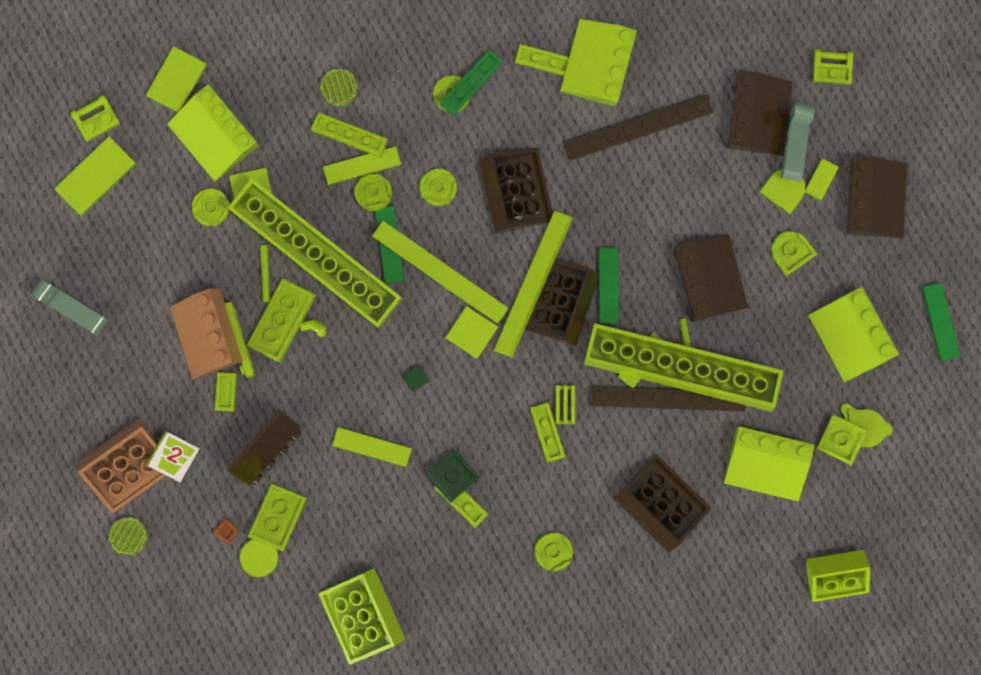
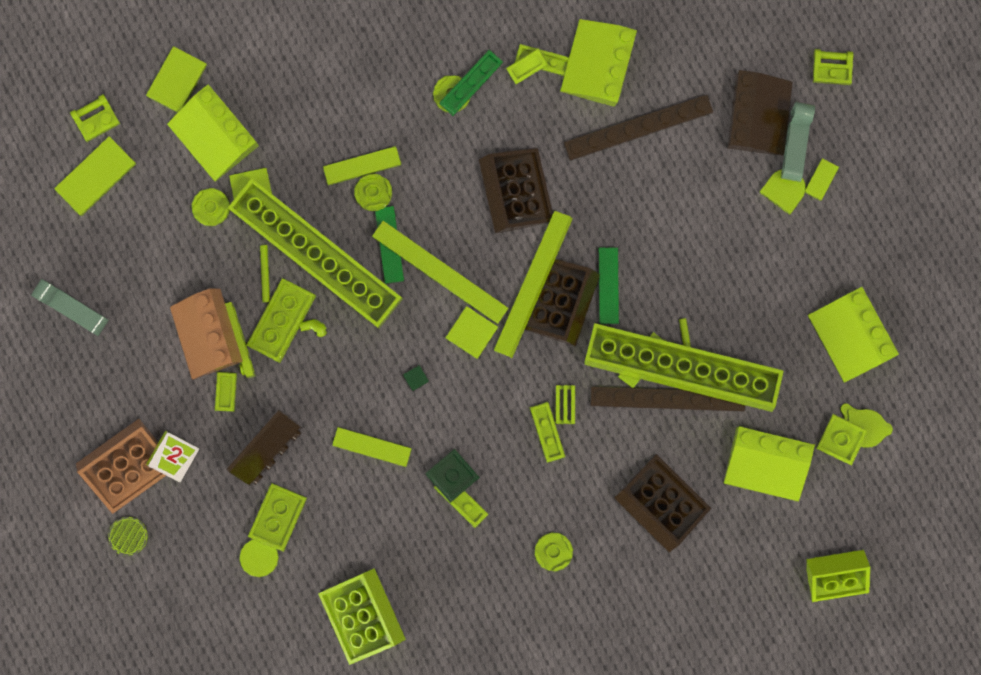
dark orange tile [213,518,241,545] -> none
lime tile [311,112,388,158] -> none
tile [320,68,358,107] -> none
lime tile [420,168,457,206] -> none
dark brown slope [674,235,749,322] -> none
lime tile [771,231,817,277] -> none
dark brown slope [846,156,907,239] -> none
green tile [921,283,961,361] -> none
none -> lime tile [506,48,548,84]

